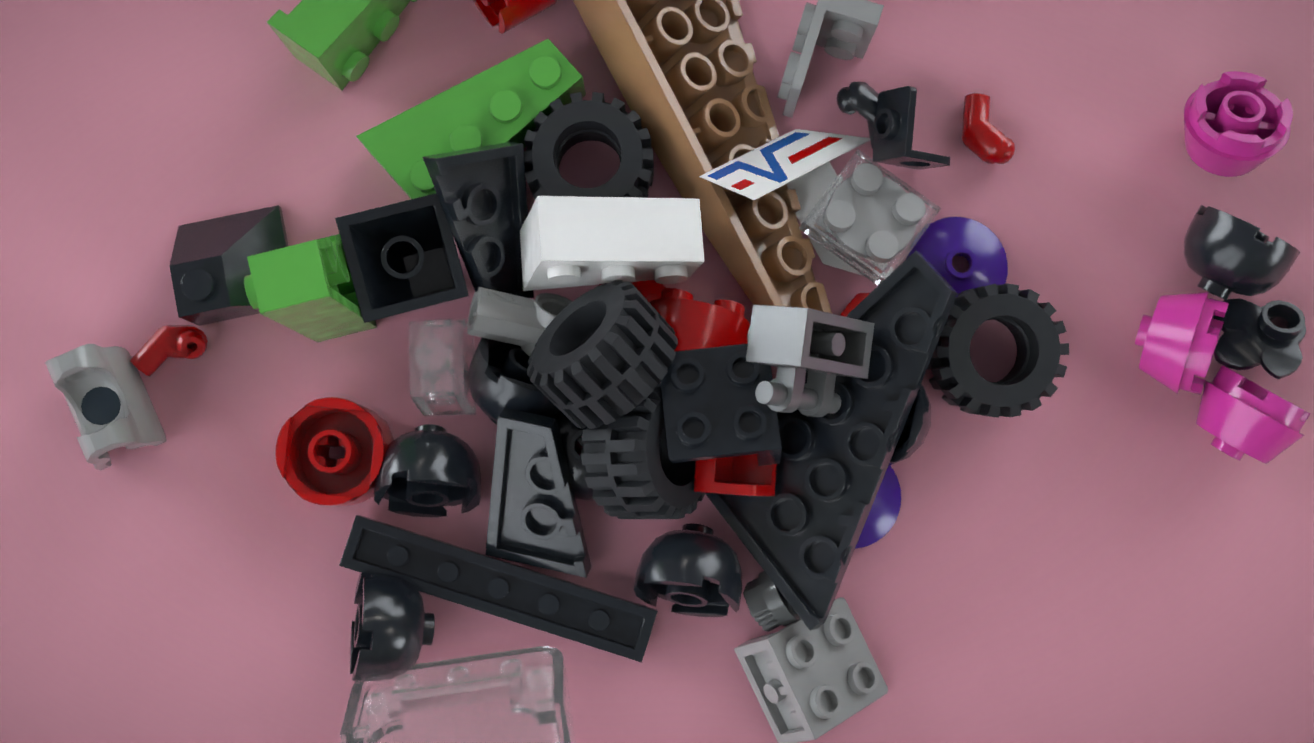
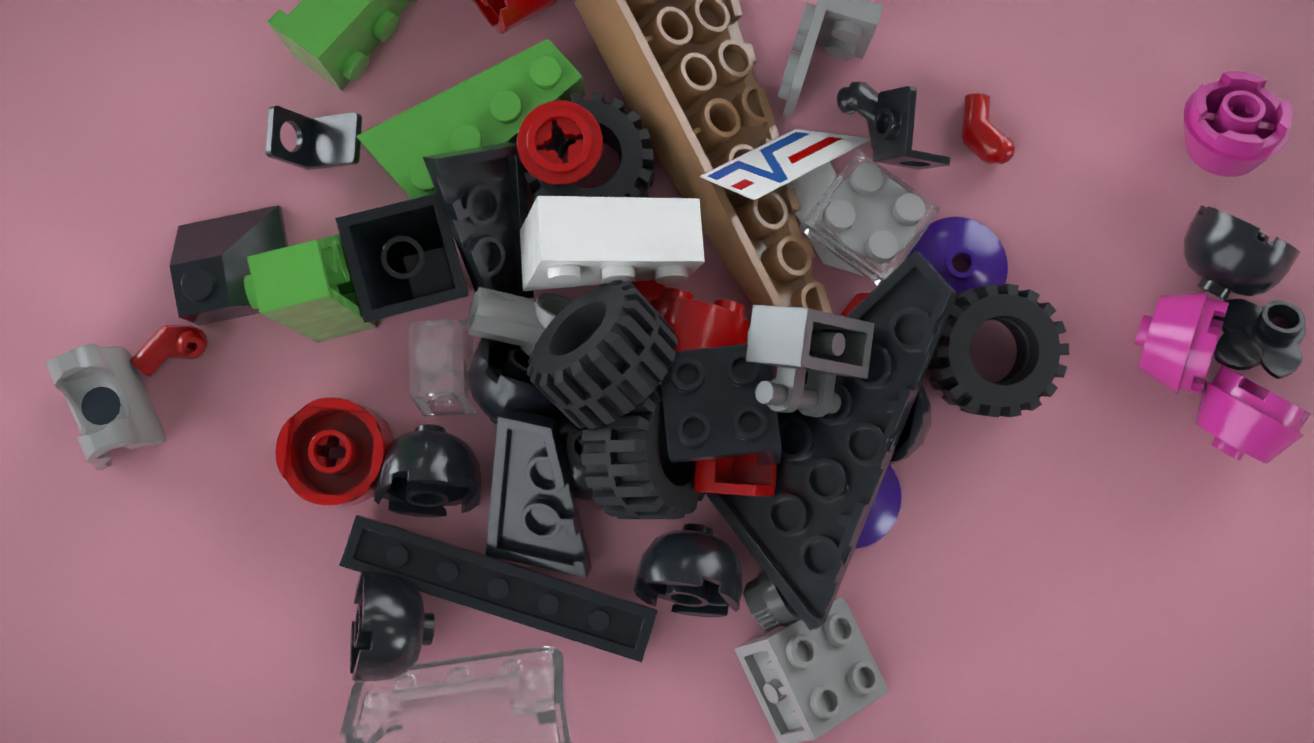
none -> black bracket [265,106,362,170]
none -> red gear [517,100,603,186]

